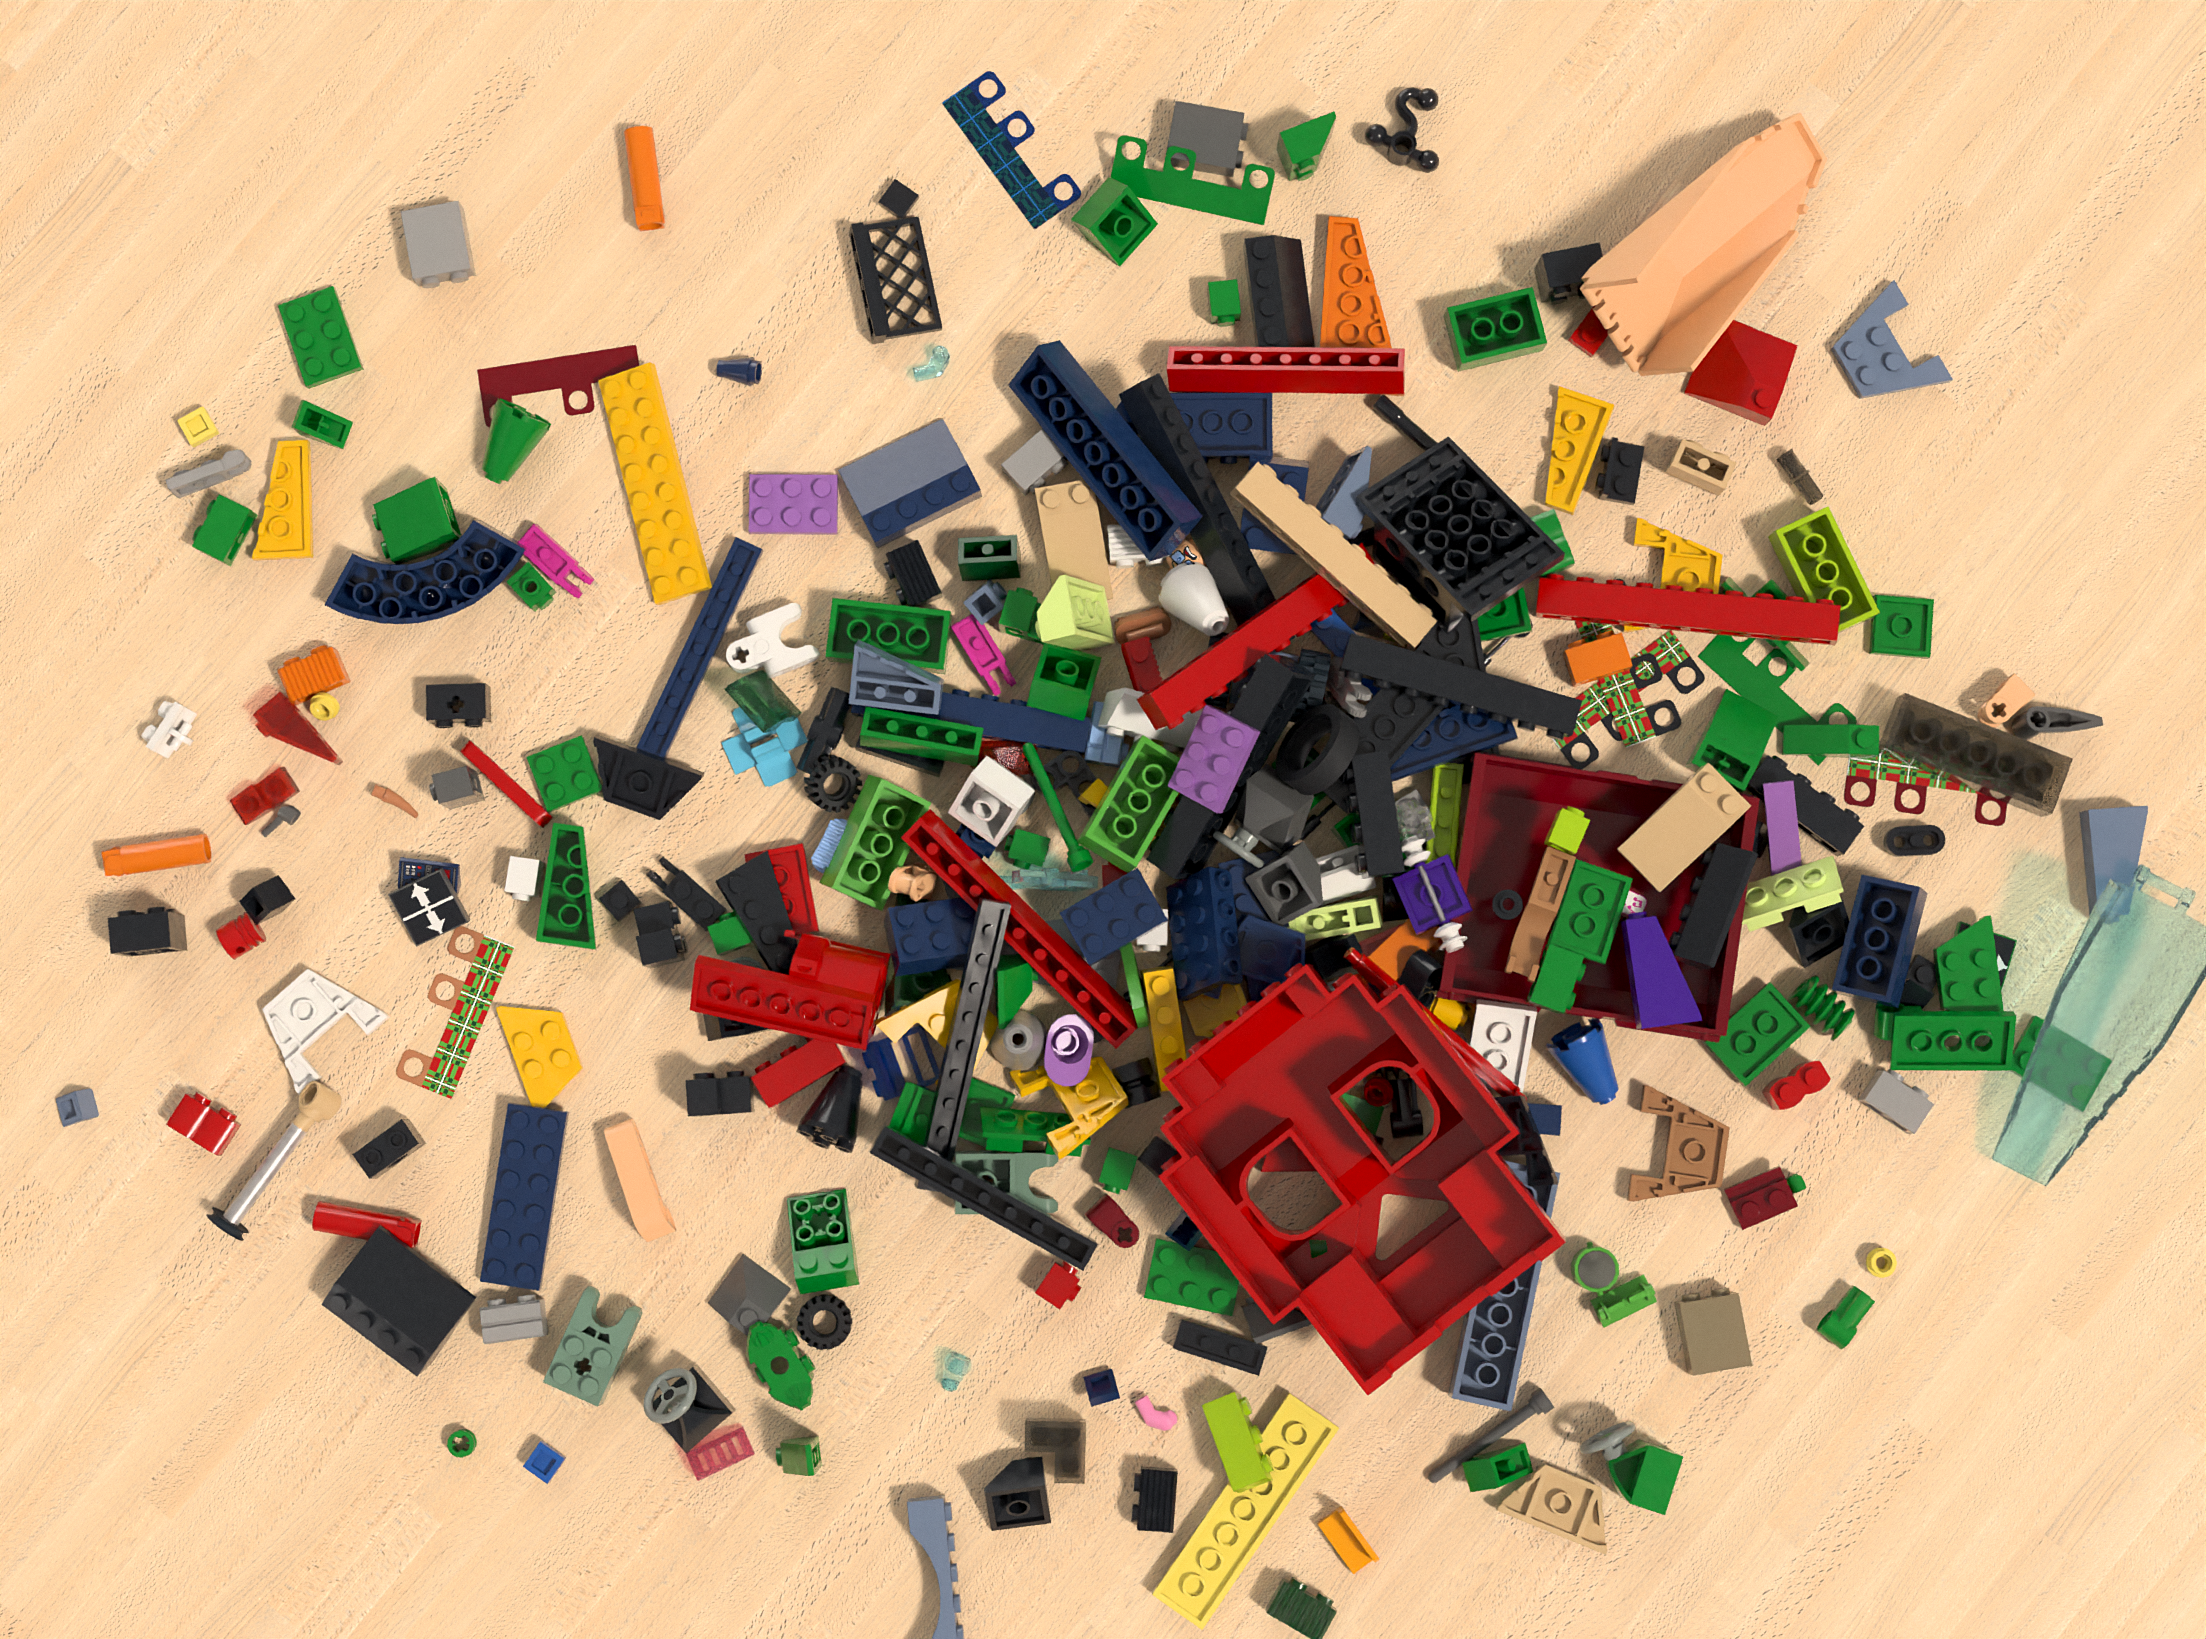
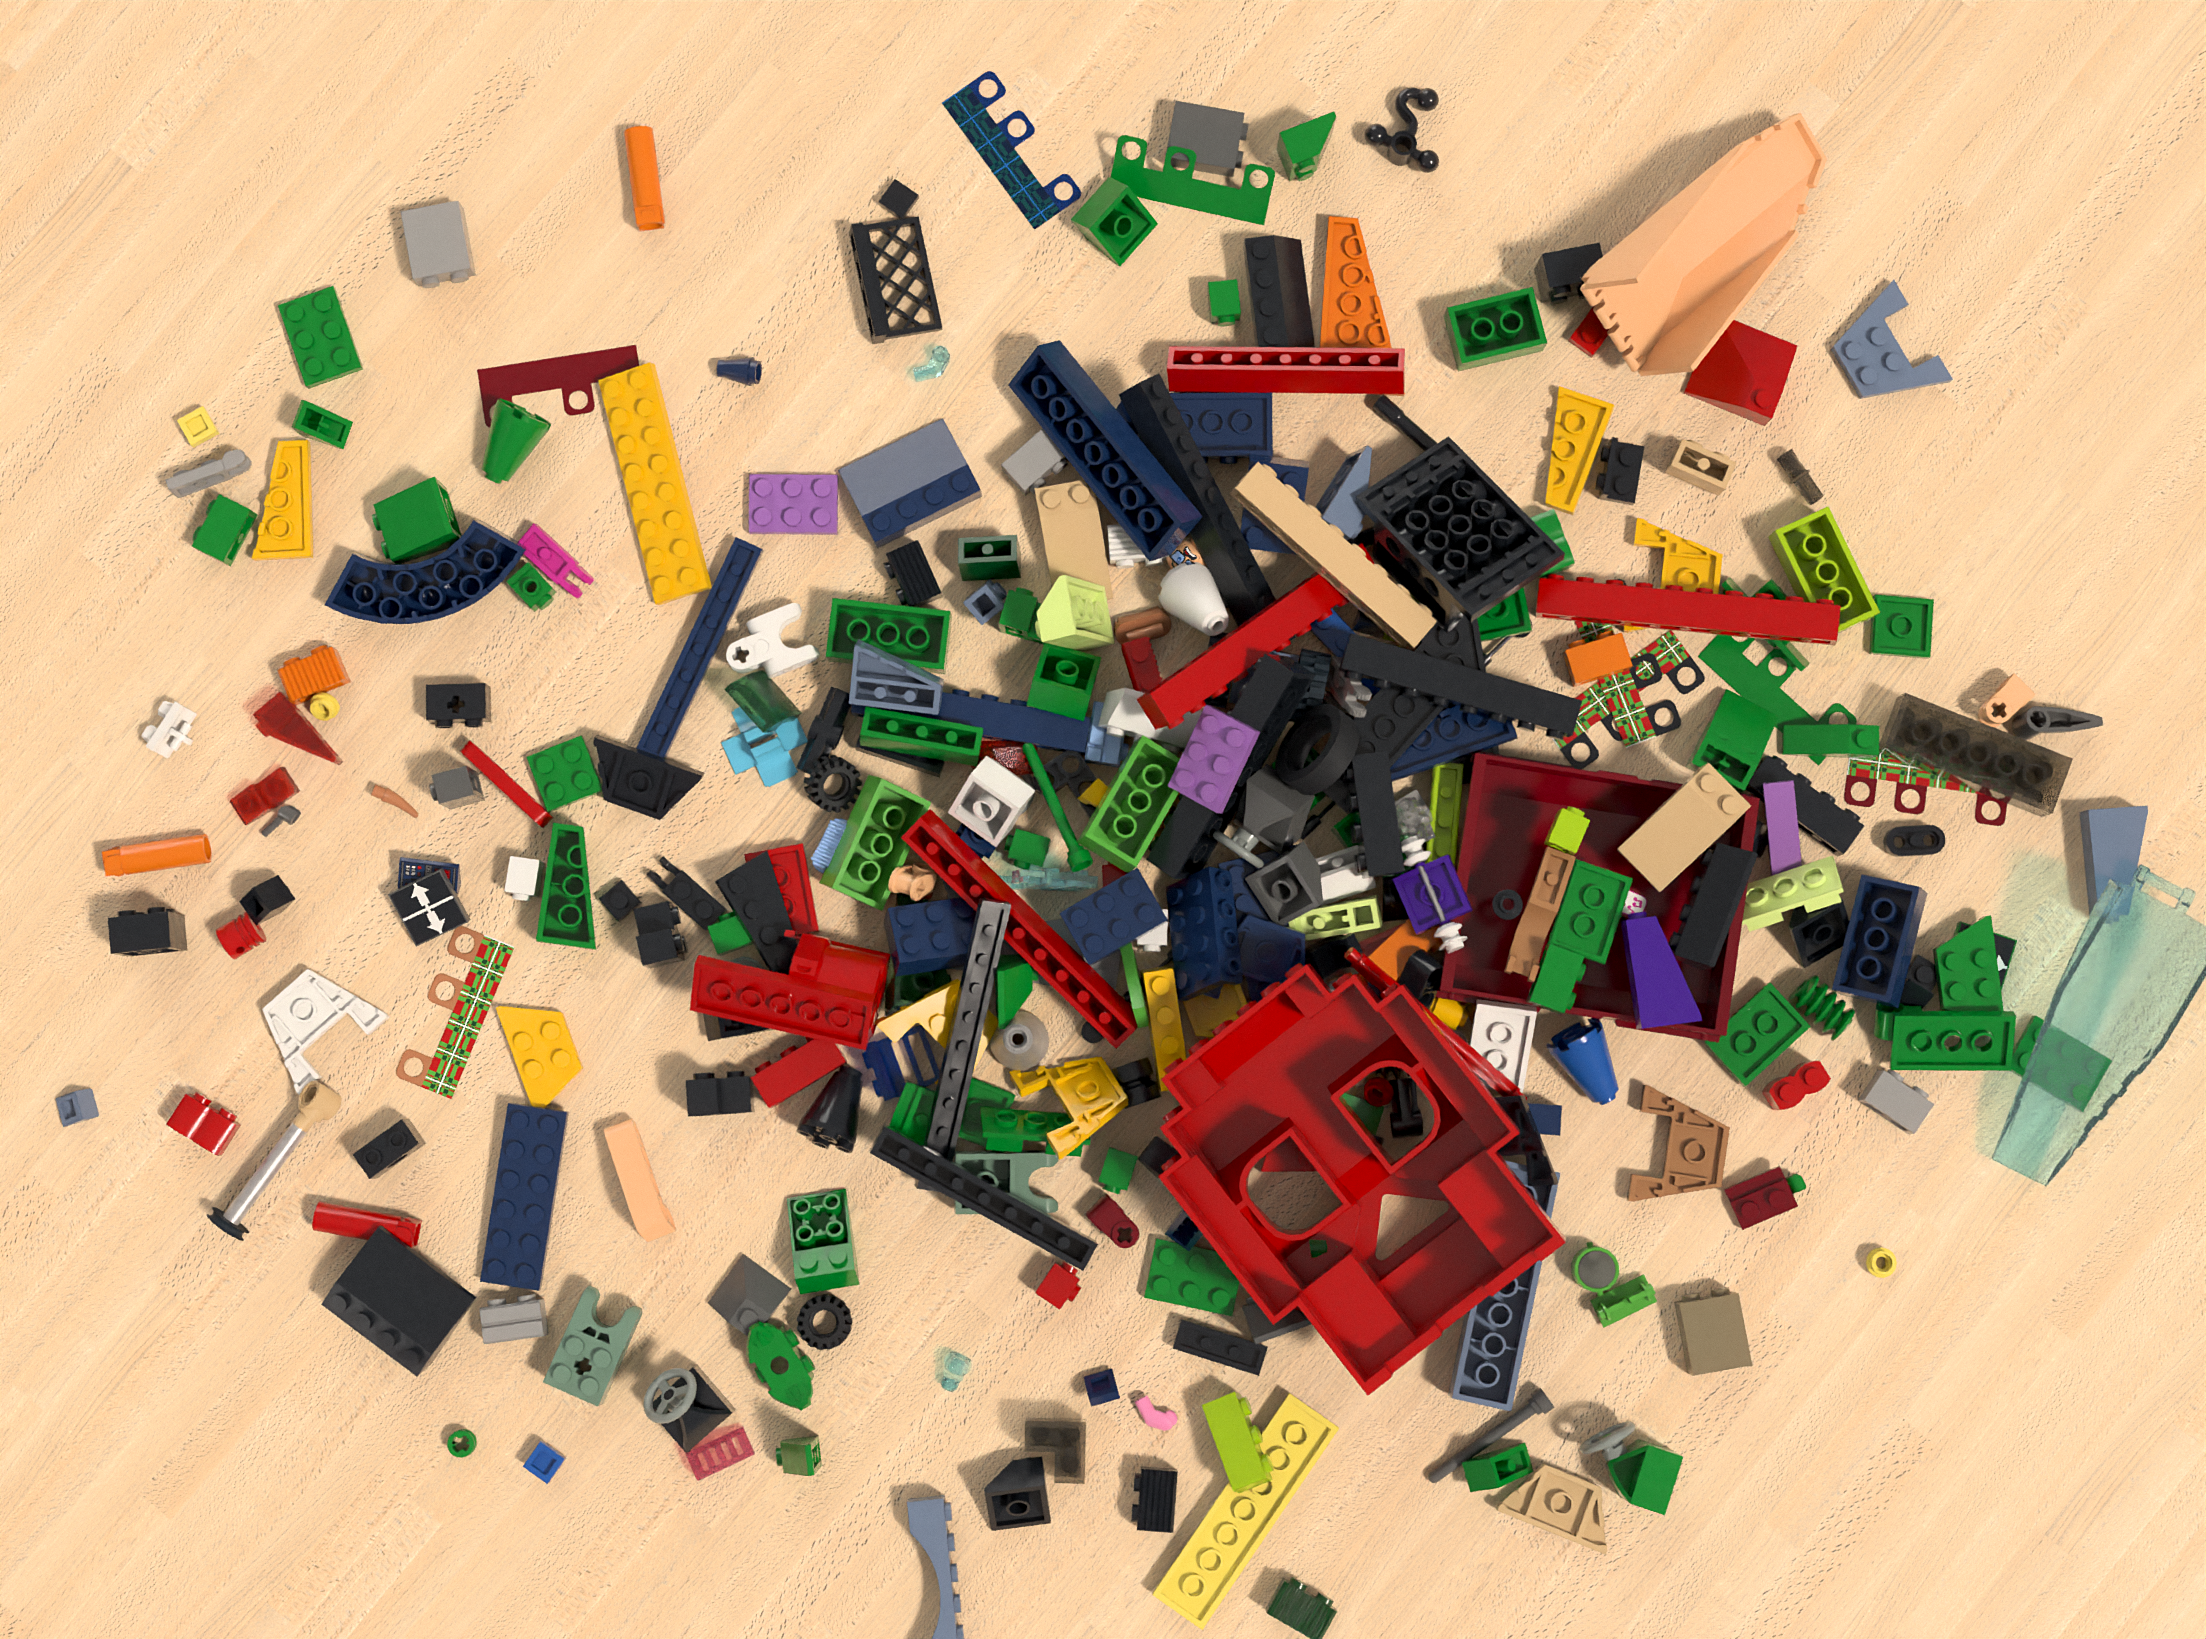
dark pink hinge [951,614,1017,696] -> none
medium lavender piece [1044,1014,1094,1086] -> none
light orange panel [1317,1506,1379,1574] -> none
green piece [1816,1285,1875,1349] -> none

